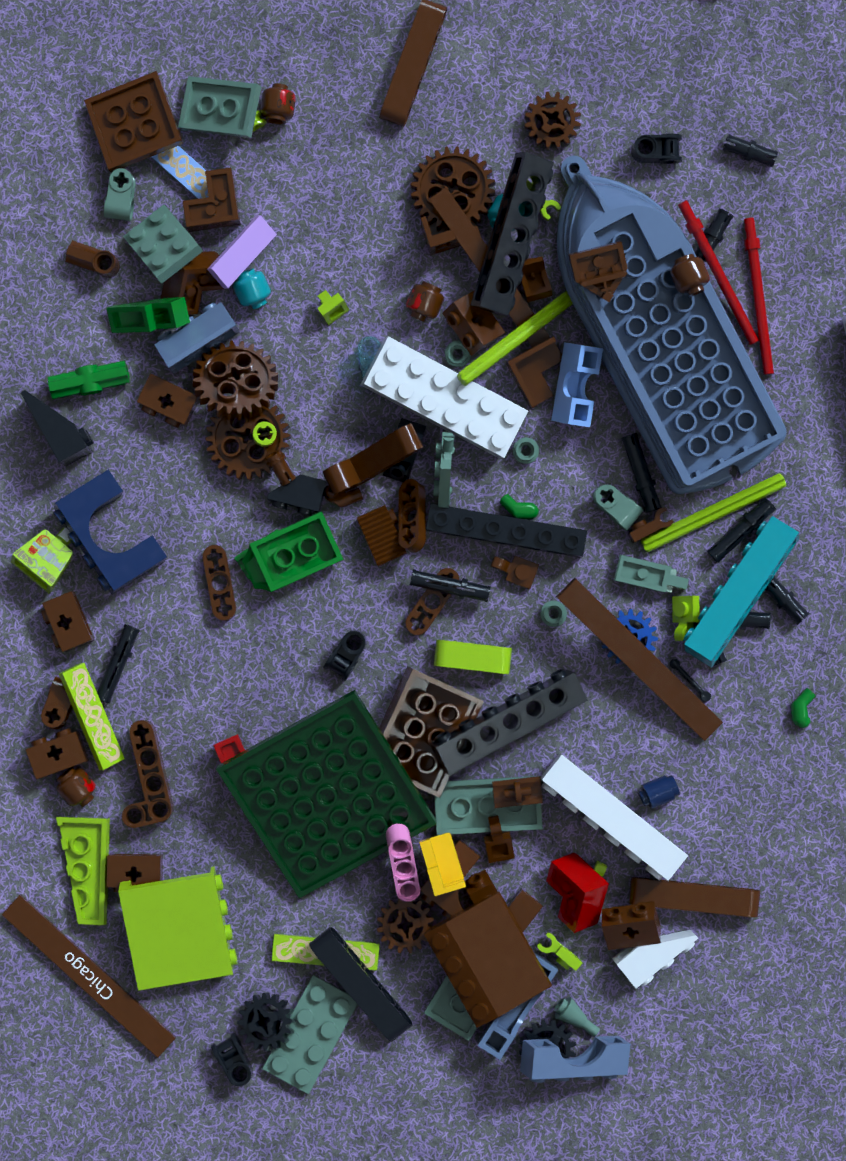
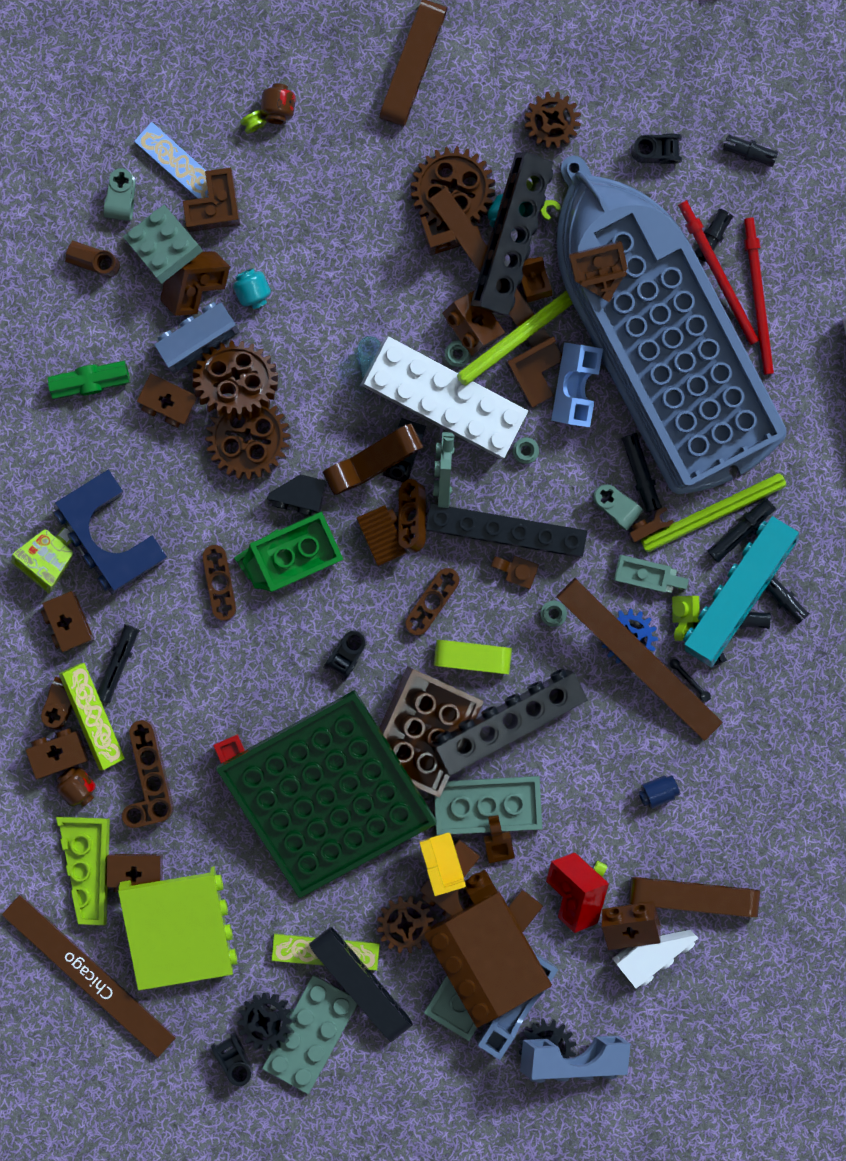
black slope [21,390,94,467] -> none
reddish brown plate [84,71,184,173] -> none
green slope [106,297,190,333] -> none
sand green plate [178,76,261,138] -> none
lavender tile [207,215,277,289] -> none
lime bush [253,422,277,447] -> none
reddish brown pin [266,450,296,486] -> none
lime tile [317,290,349,325] -> none
reddish brown arm [324,485,364,508] -> none
bright pink beam [386,824,420,902] -> none
reddish brown head [406,281,444,322] -> none
black pin [410,569,491,602] -> none
reddish brown hips [492,776,543,808] -> none
green arm [499,494,539,520] -> none
lime plate [537,932,583,971] -> none
white brick [540,753,688,881] -> none
sand green cone [554,997,600,1037] -> none
reddish brown head [670,254,710,296] -> none
green arm [790,687,816,728] -> none

